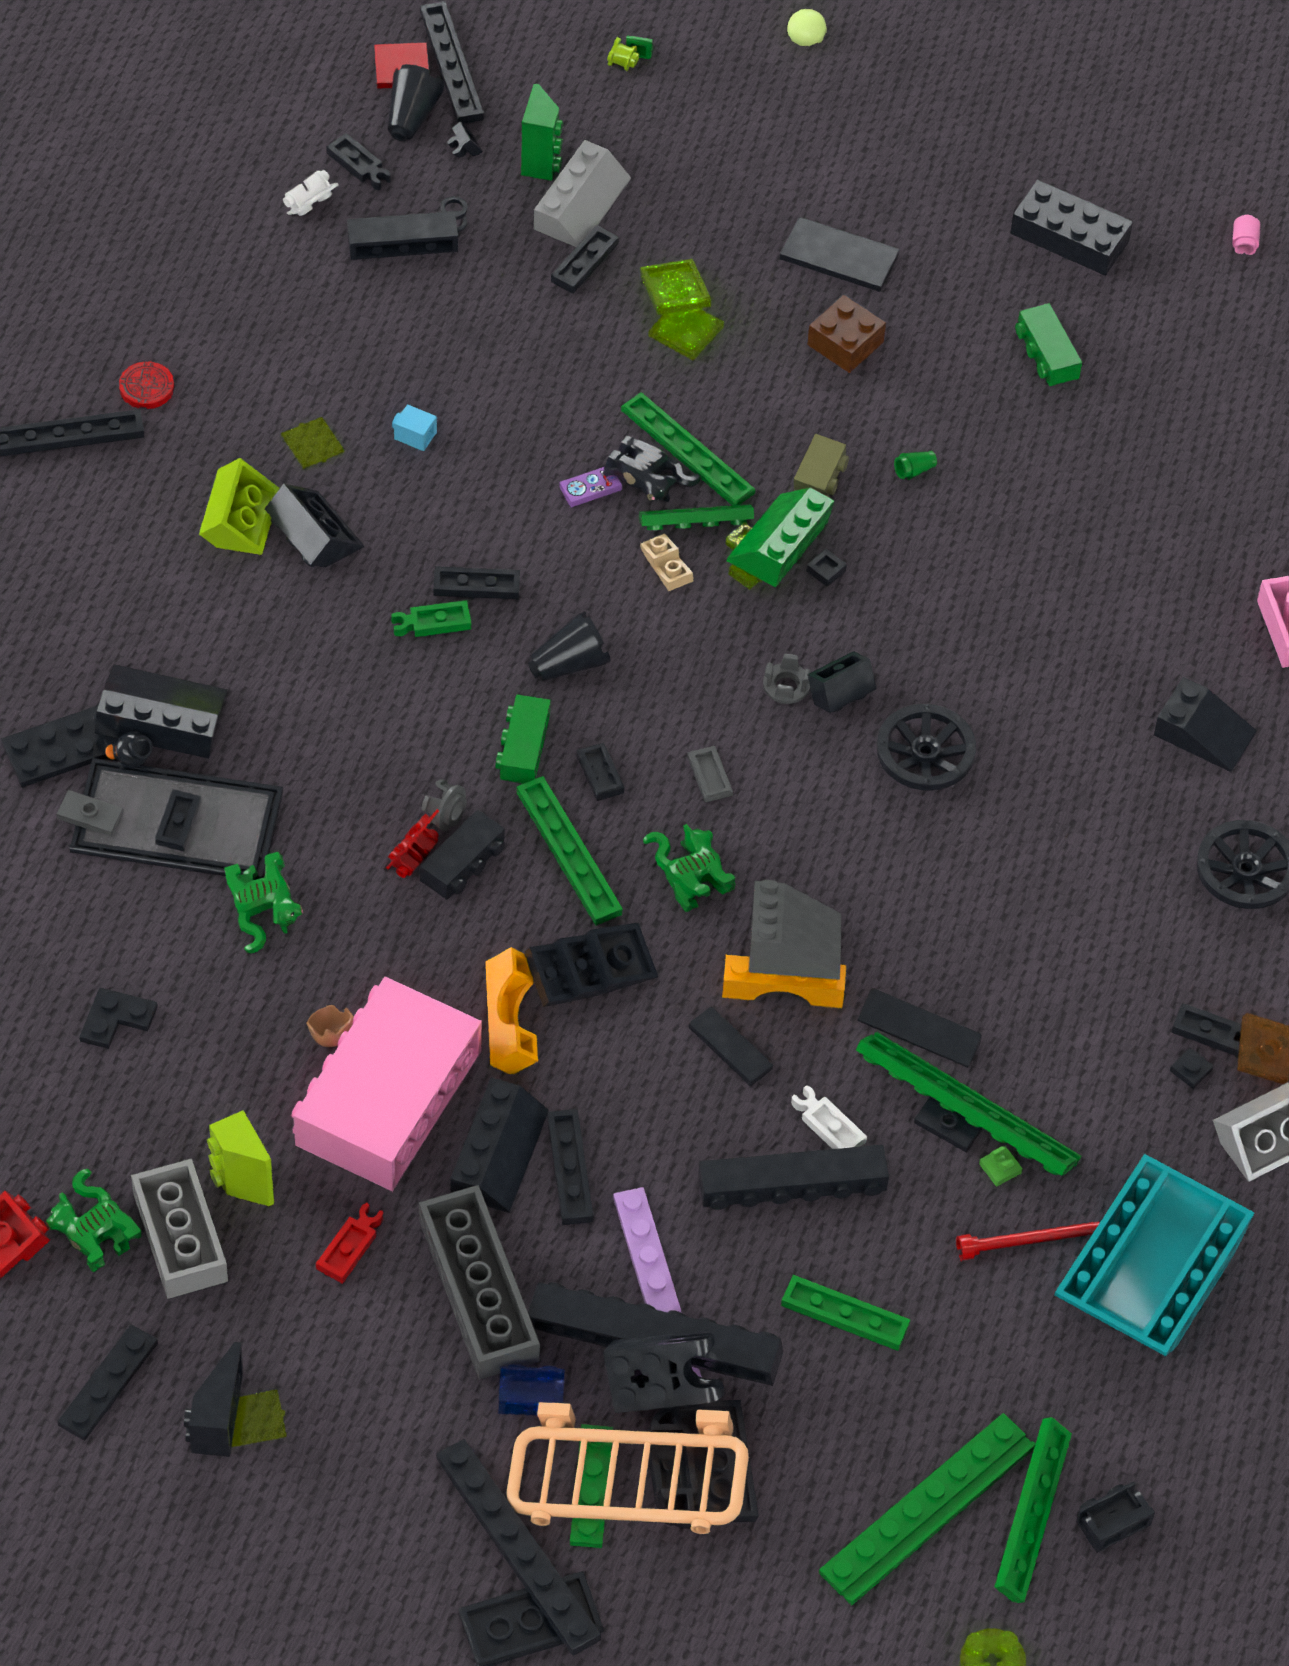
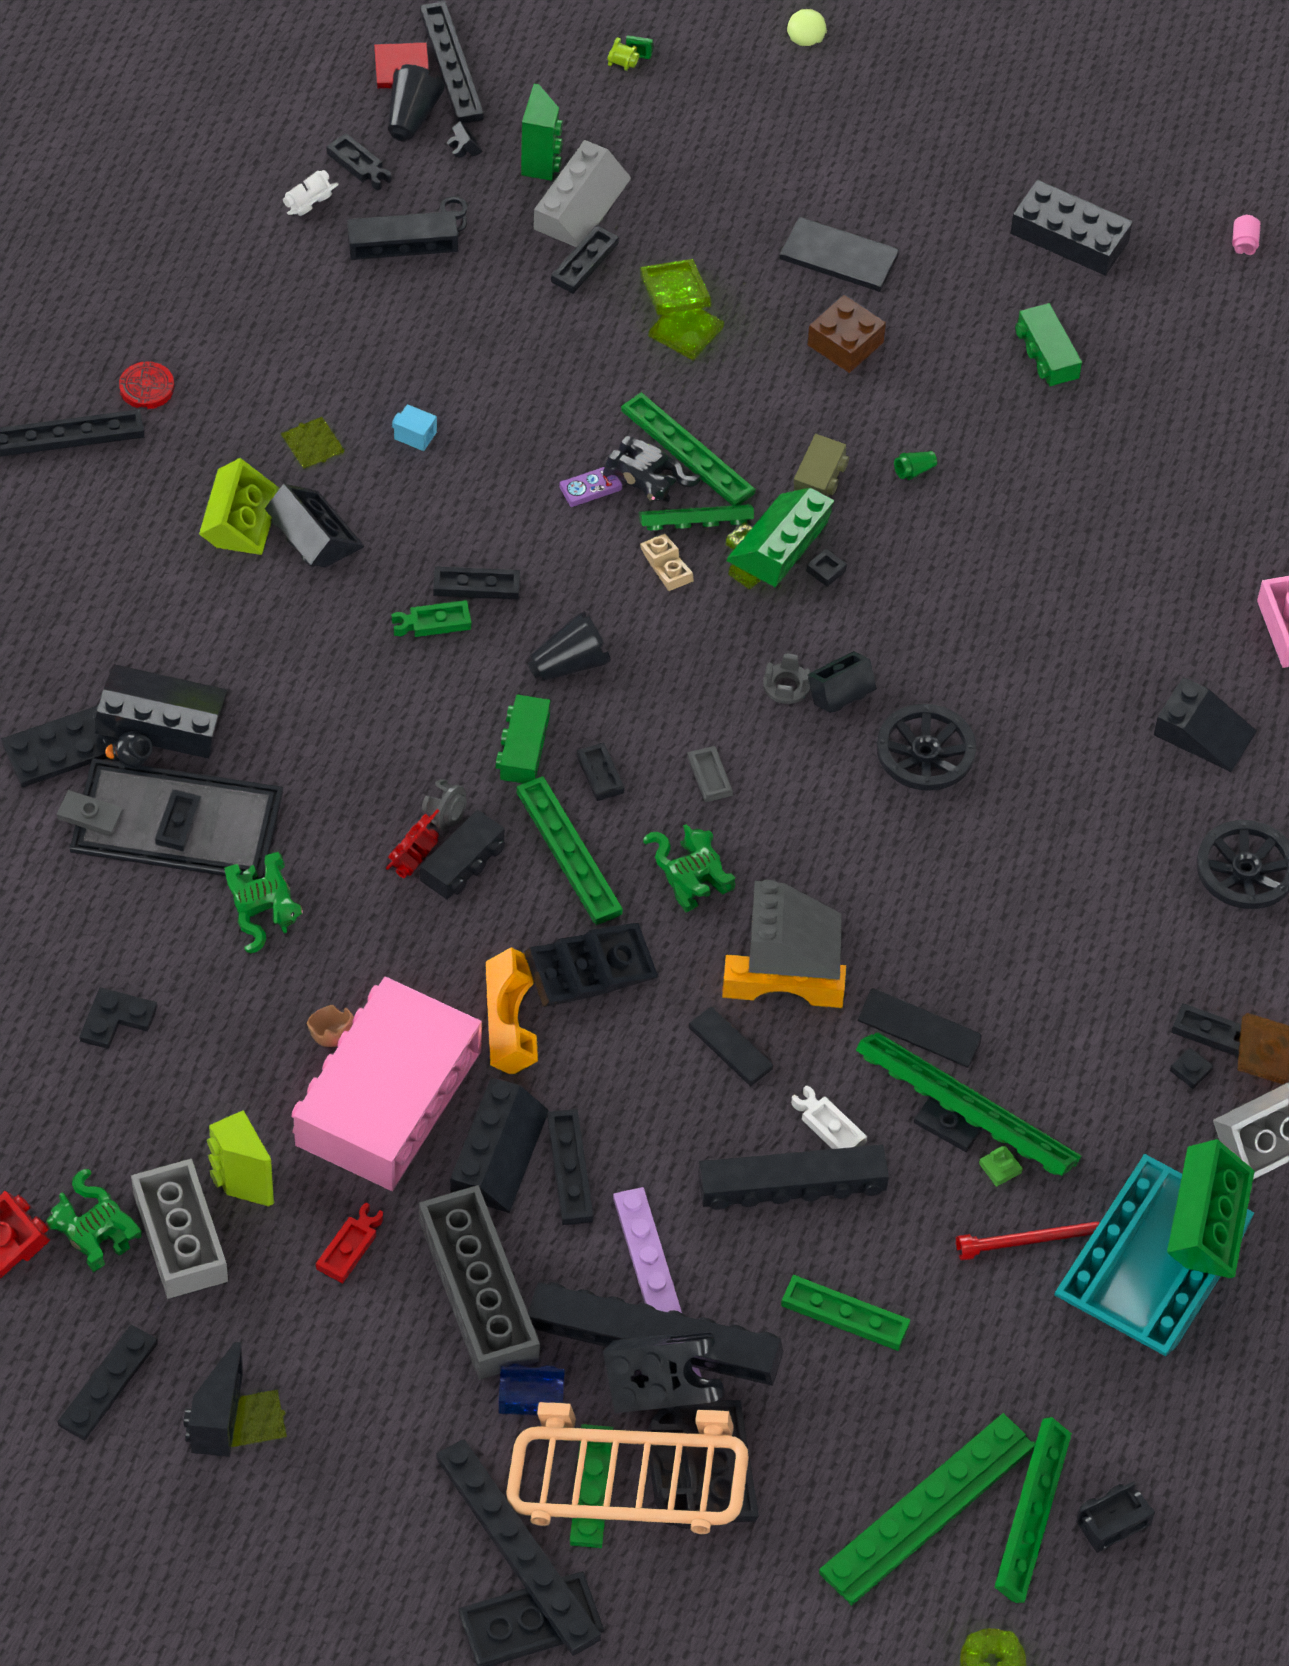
none -> green slope [1167,1139,1255,1278]

